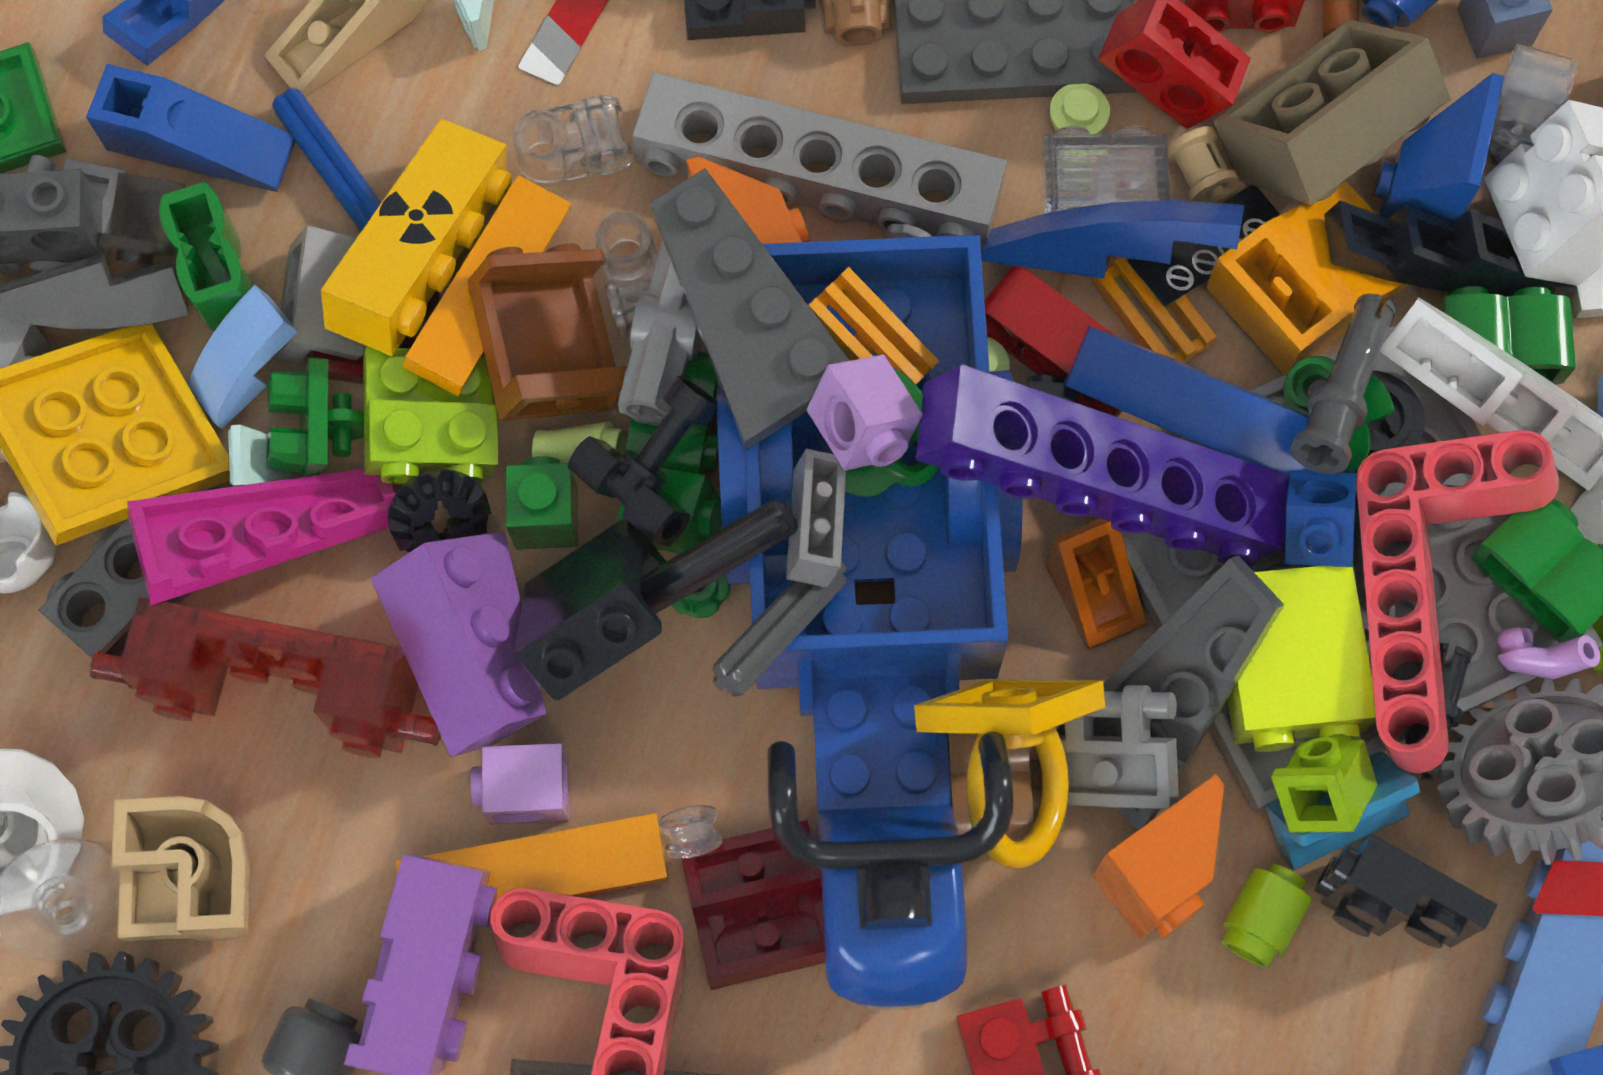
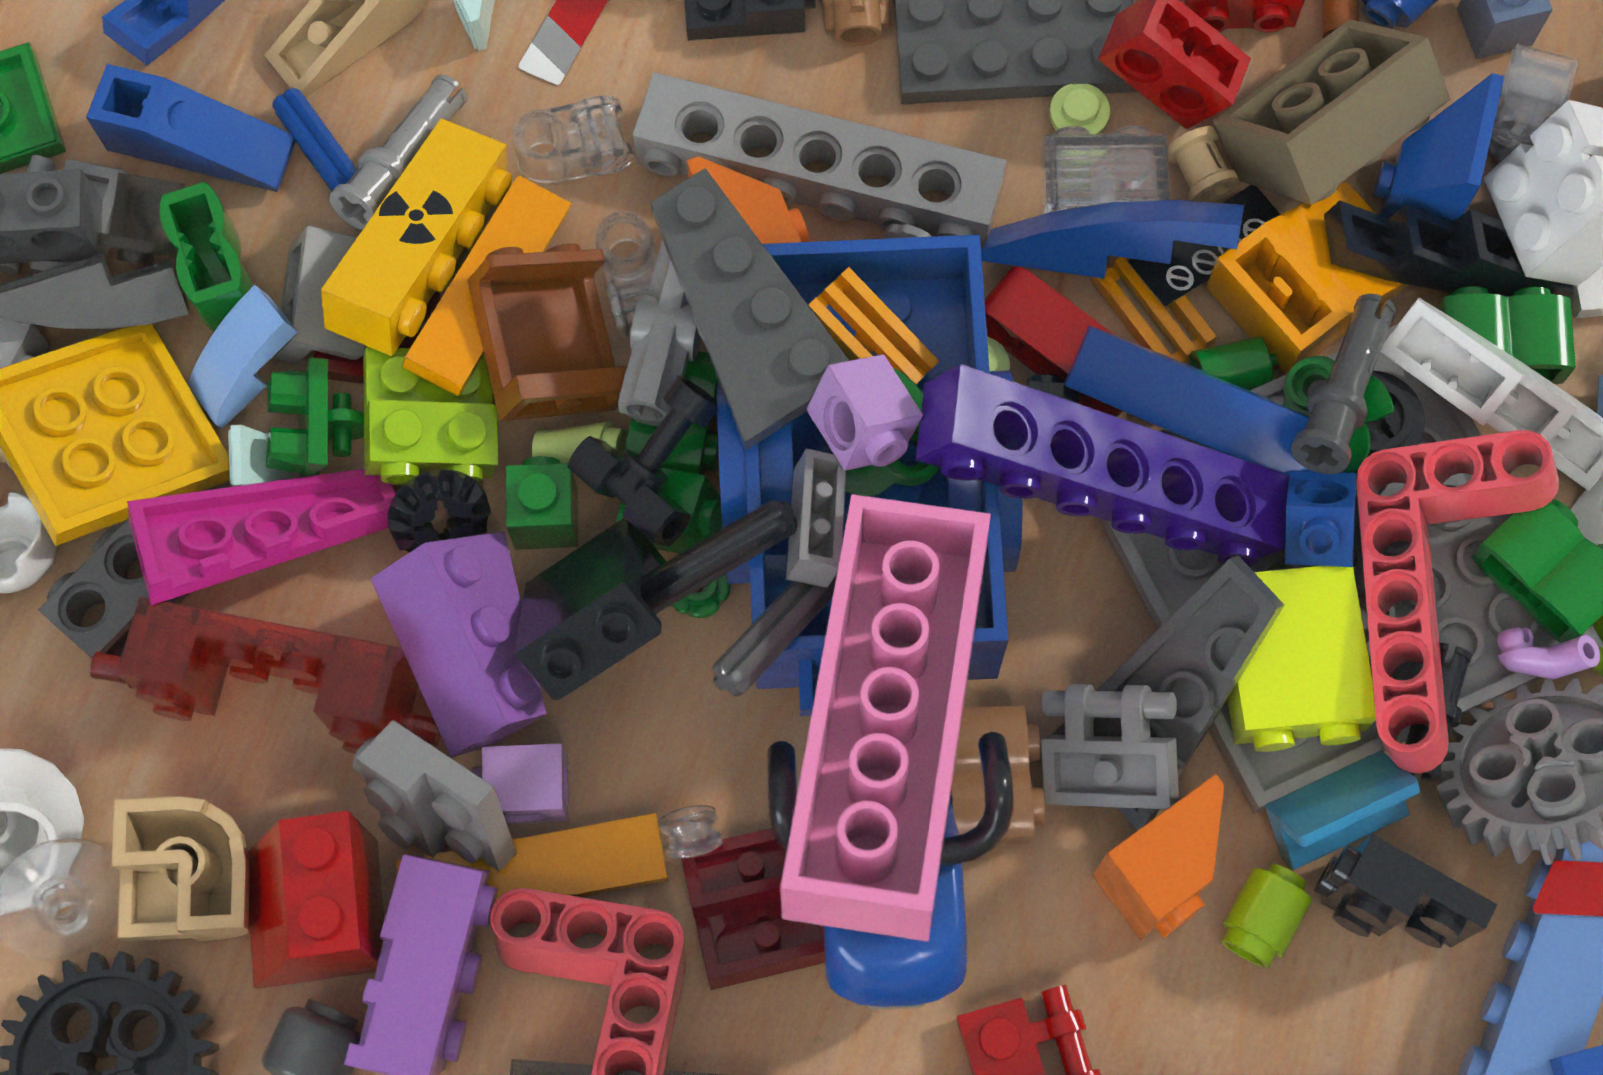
yellow tile [914,679,1106,869] -> none
orange slope [1045,518,1147,649] -> none
lime brick [1271,734,1378,832] -> none
none -> red slope [248,811,384,989]
none -> light grey pin [329,75,467,230]
none -> light grey plate [353,720,517,872]
none -> bright pink brick [780,494,991,942]
none -> green piece [1190,336,1278,391]

